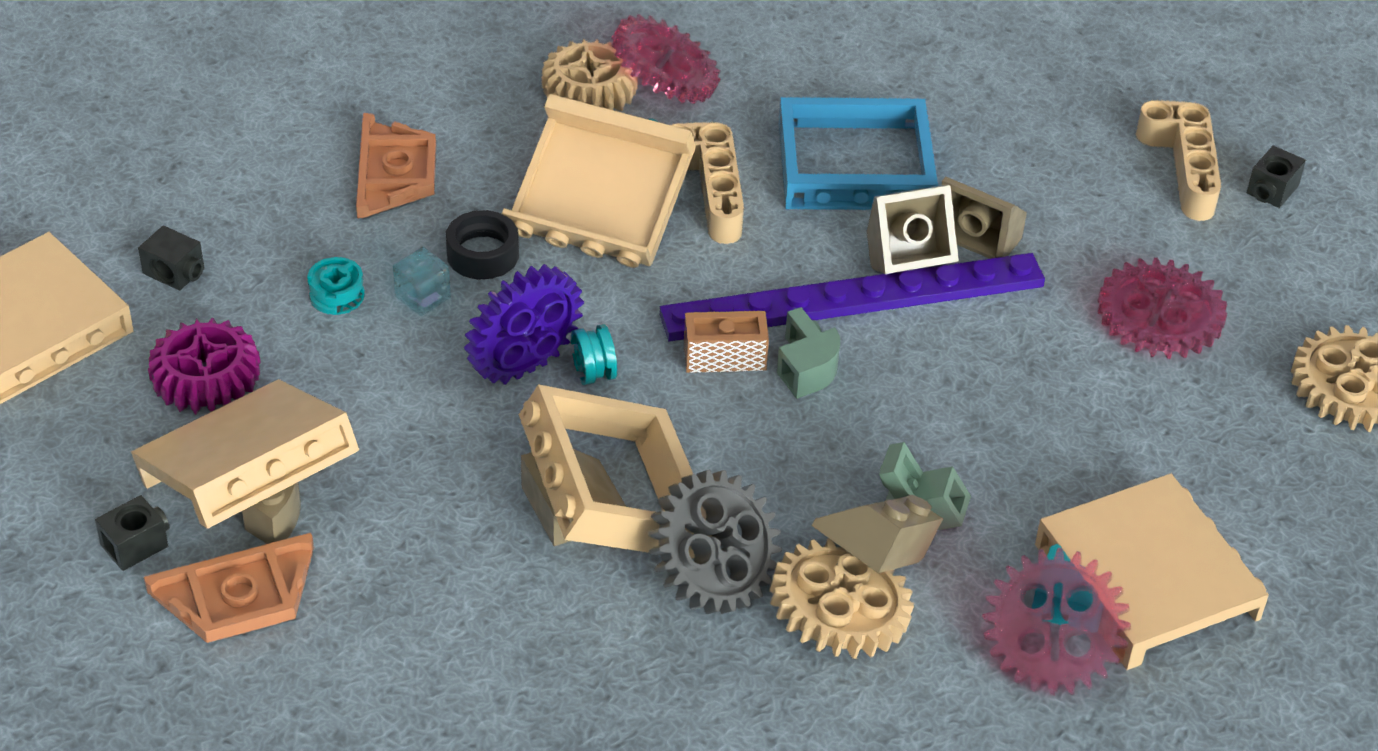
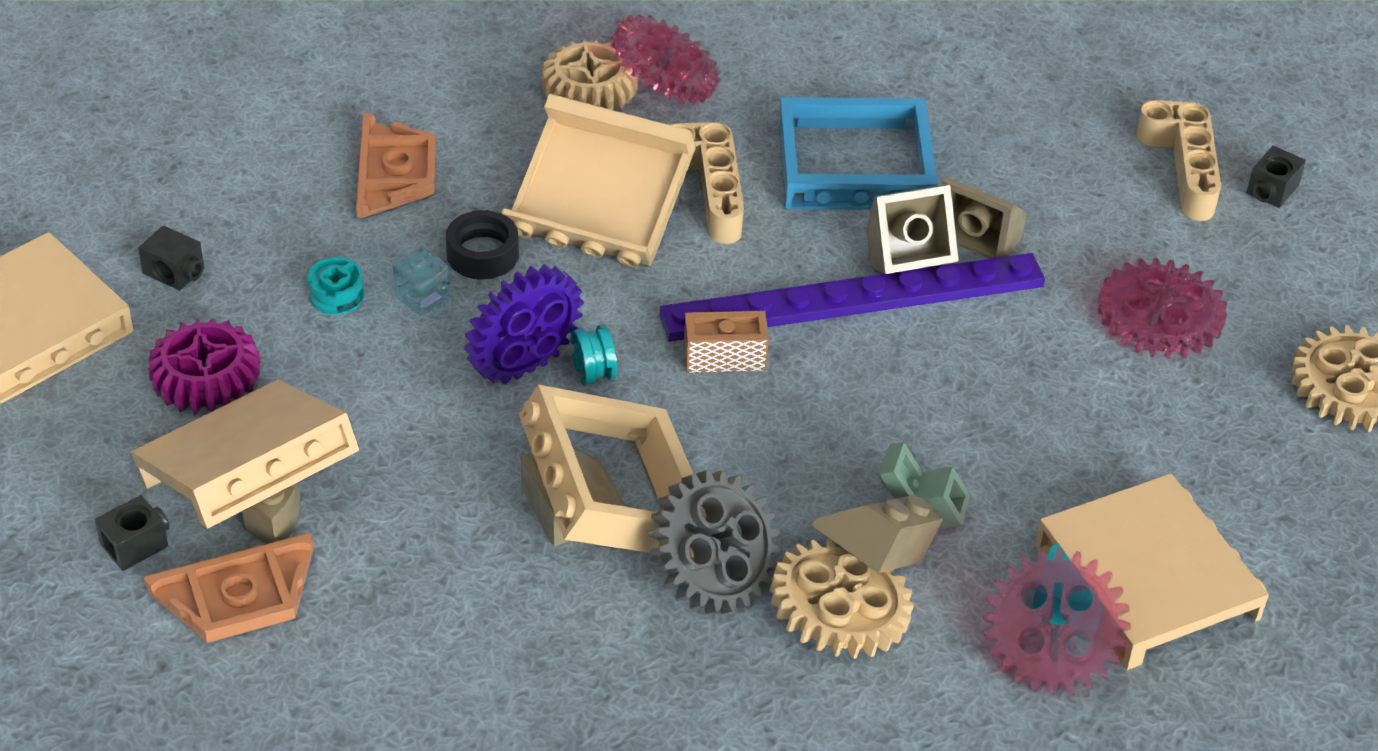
sand green brick [777,307,840,399] -> none

